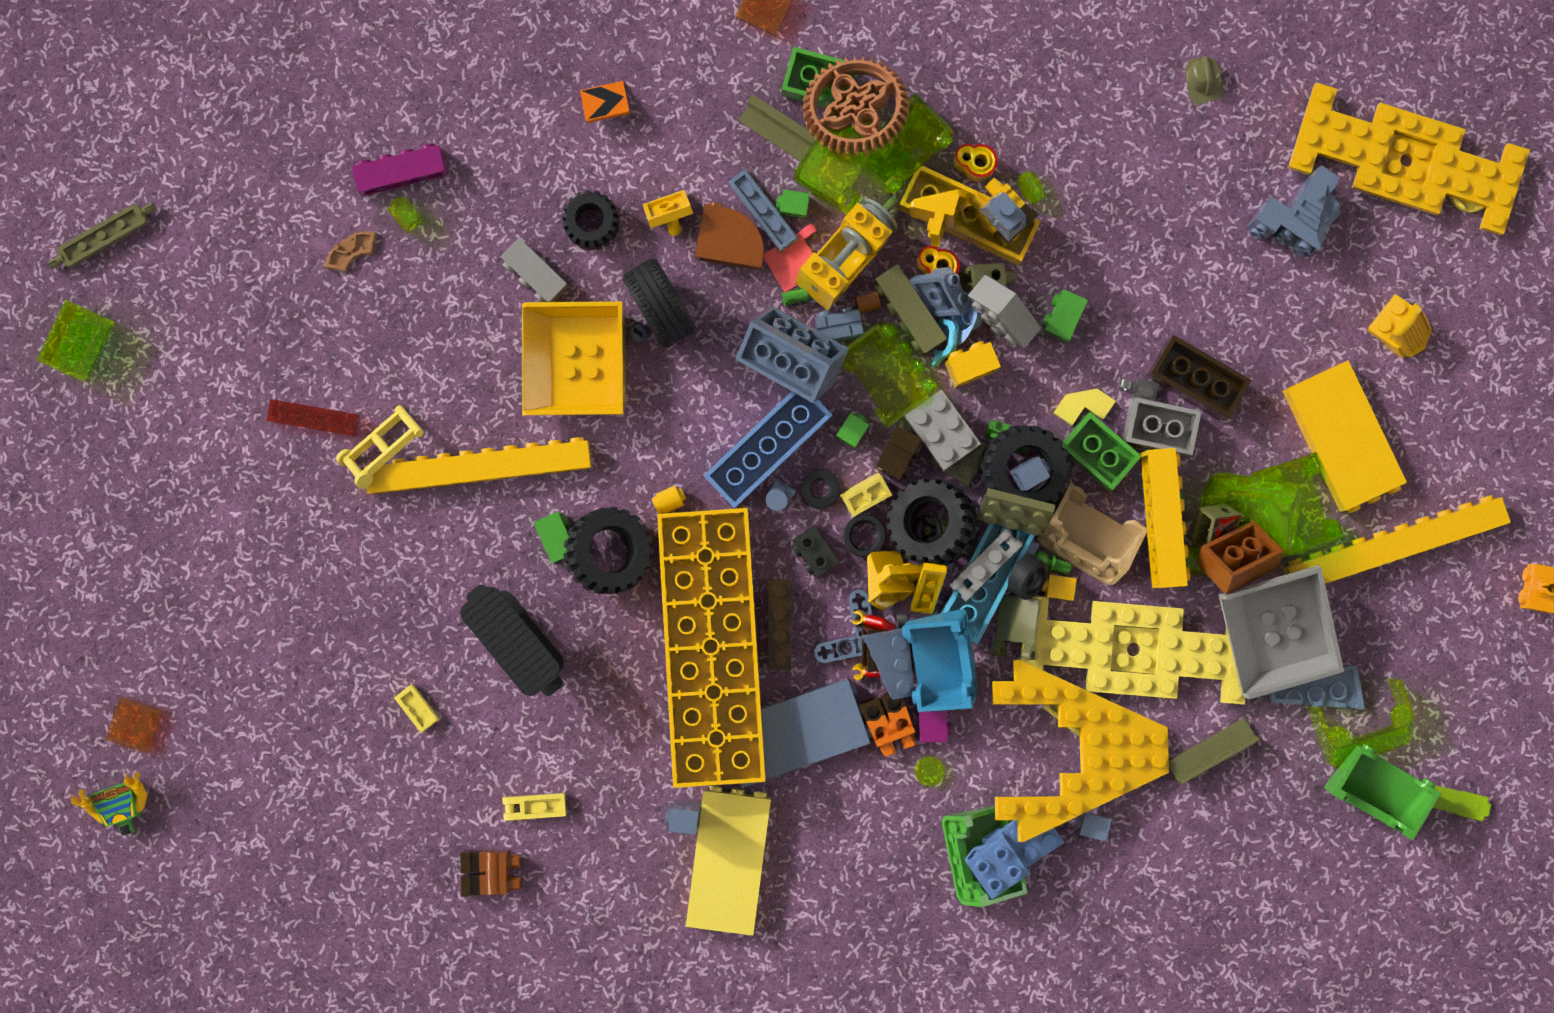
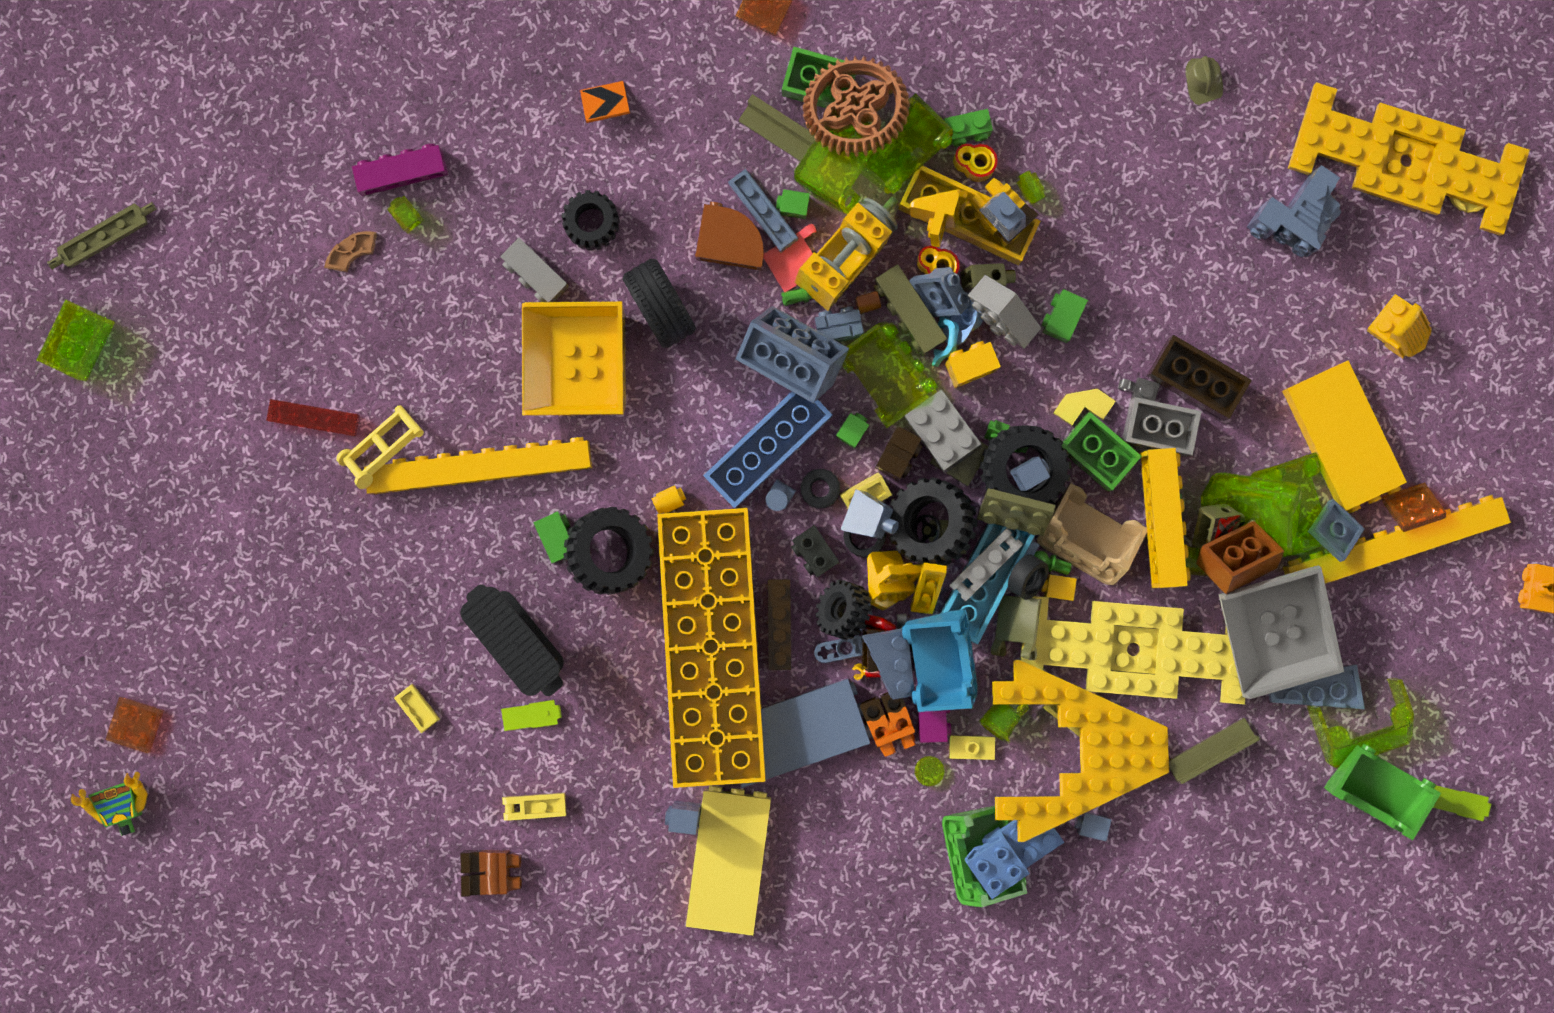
sand blue hinge [630,324,648,343] -> none
yellow tile [643,190,693,236] -> none
none -> lime piece [501,700,562,731]
none -> black tyre [816,580,872,640]
none -> torso [840,489,899,539]
none -> bright green brick [942,109,993,147]
none -> light yellow plate [949,735,995,760]
none -> clear neon green hat [978,705,1029,744]
none -> sand blue tile [1308,499,1365,562]
none -> clear orange plate [1382,482,1446,532]

